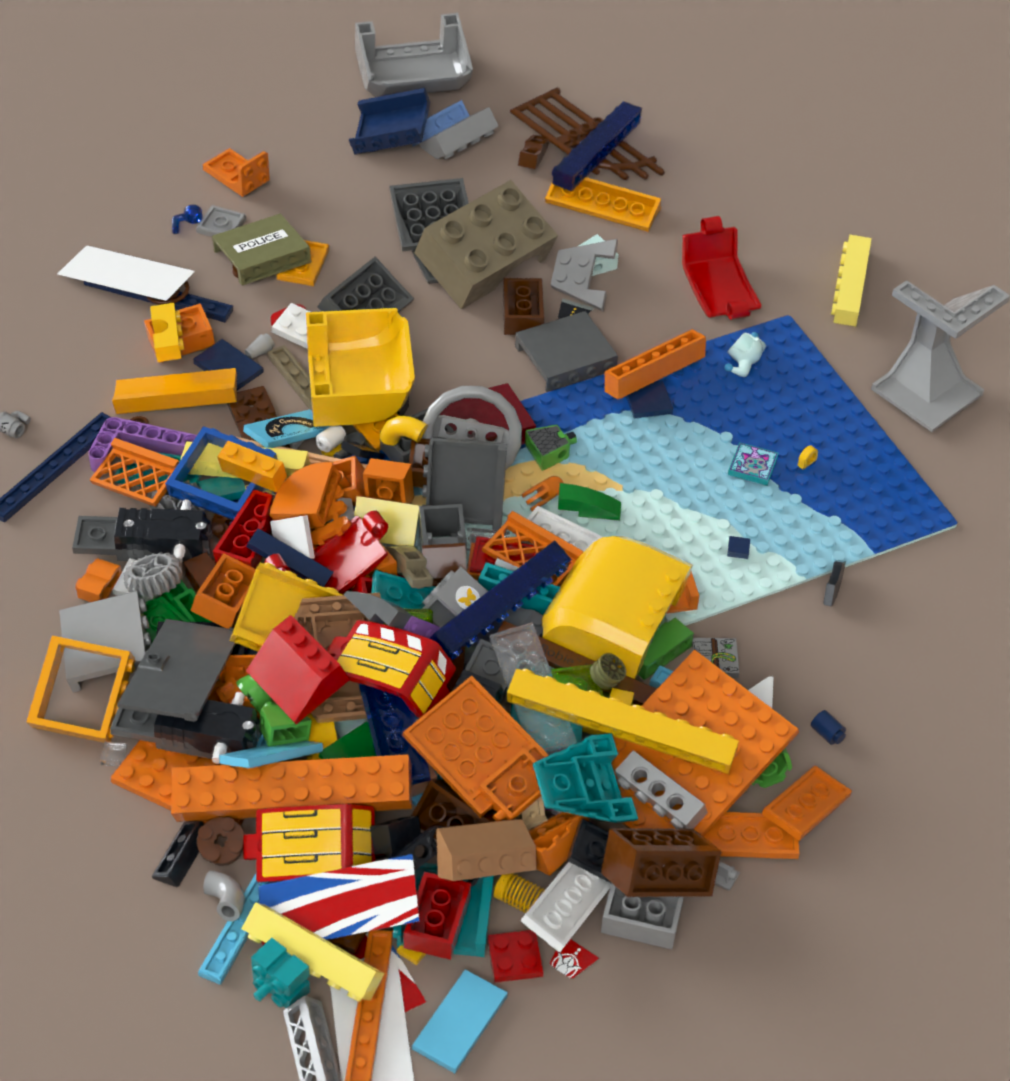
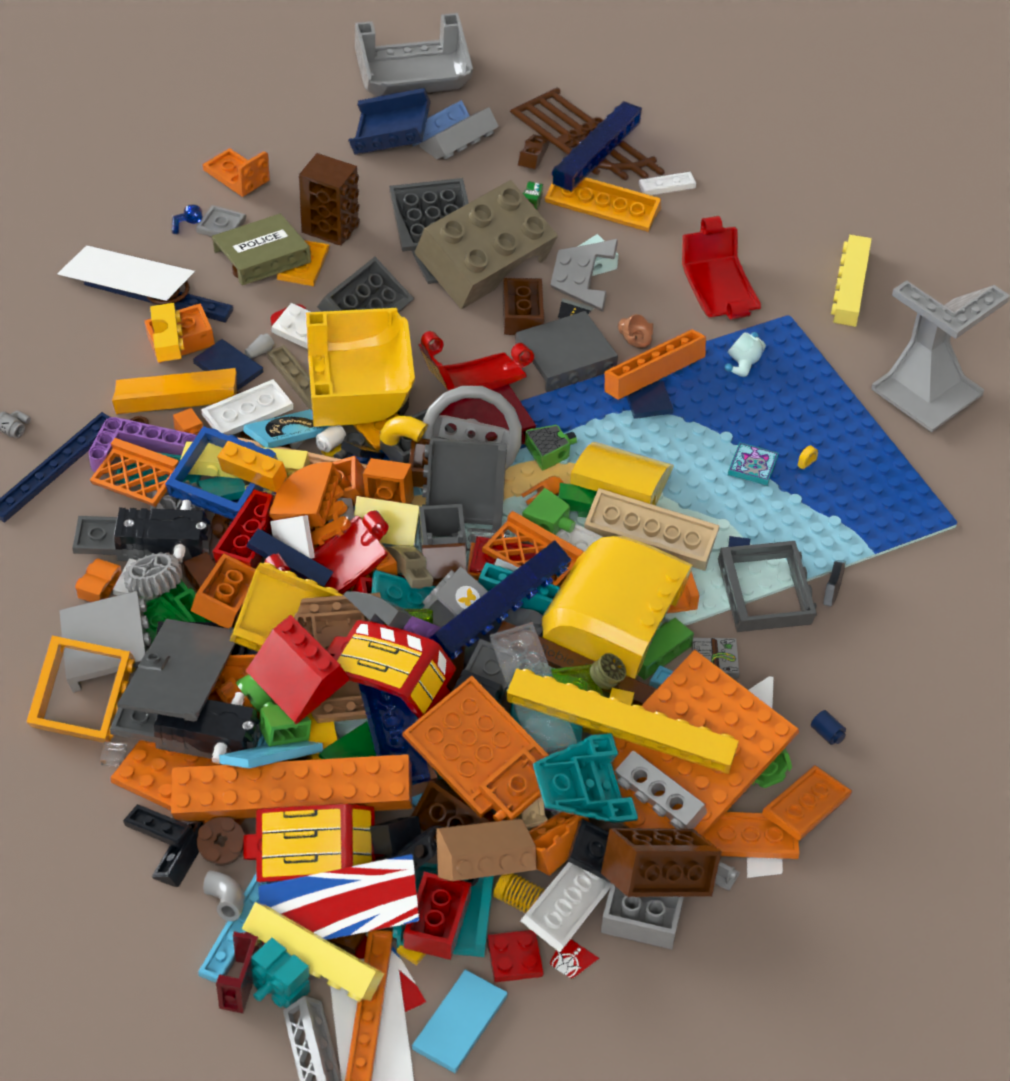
none -> black tile [123,804,194,849]
none -> orange brick [173,408,203,435]
none -> white plate [201,379,293,435]
none -> dark red panel [216,931,259,1014]
none -> reddish brown brick [299,153,360,246]
none -> red panel [418,331,534,391]
none -> bright green torso [522,488,576,535]
none -> green leg [523,181,543,210]
none -> yellow slope [570,442,674,506]
none -> tan arch [584,488,719,571]
none -> nougat piece [618,314,653,348]
none -> white tile [639,172,696,195]
none -> dark grey window [718,541,817,632]
none -> white sticker [747,857,783,878]

